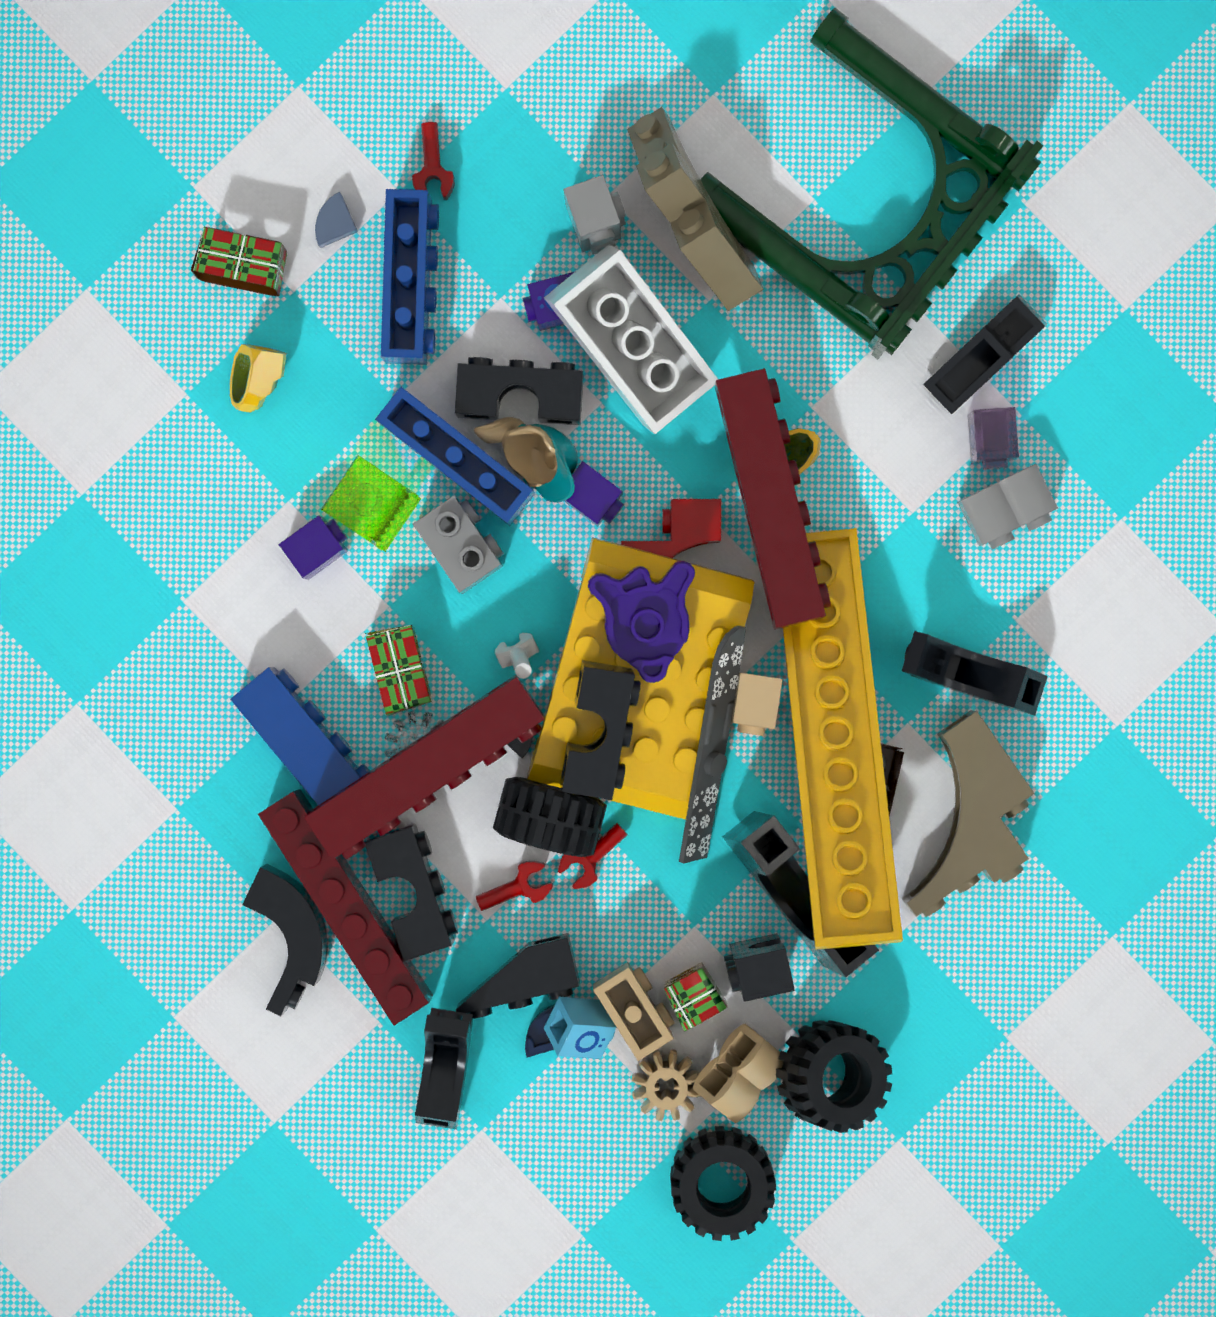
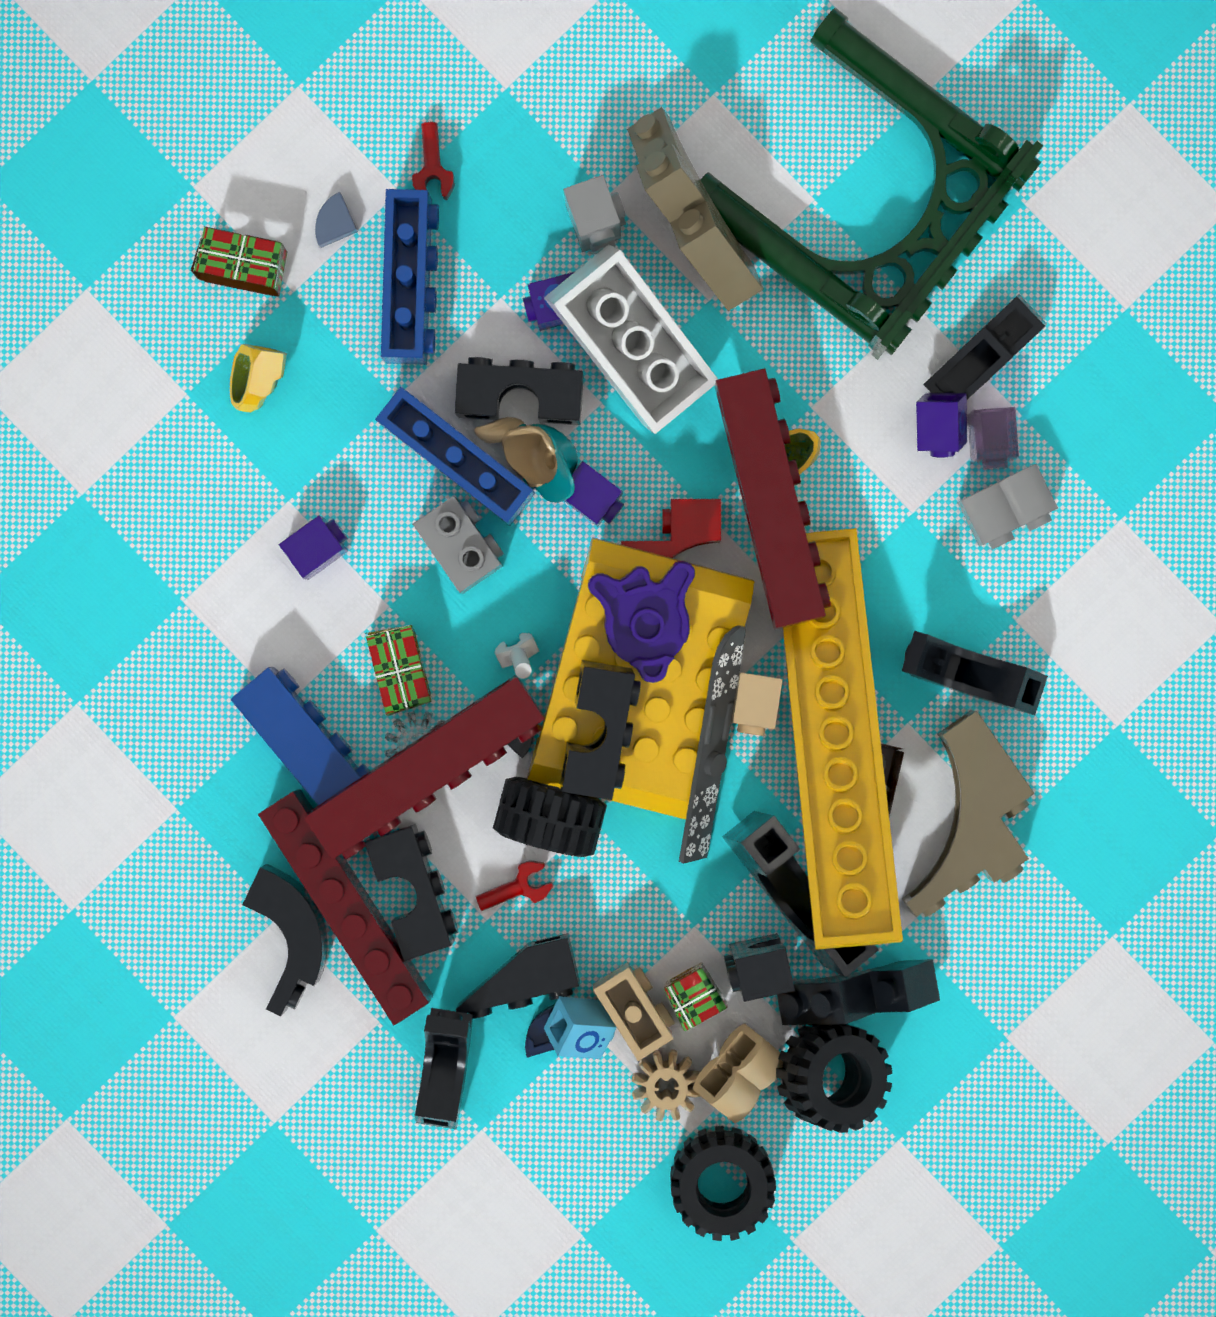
clear neon green piece [321,455,421,552] -> none
red bar [558,823,628,889] -> none
none -> black arch [777,959,940,1025]
none -> dark purple brick [916,393,967,458]

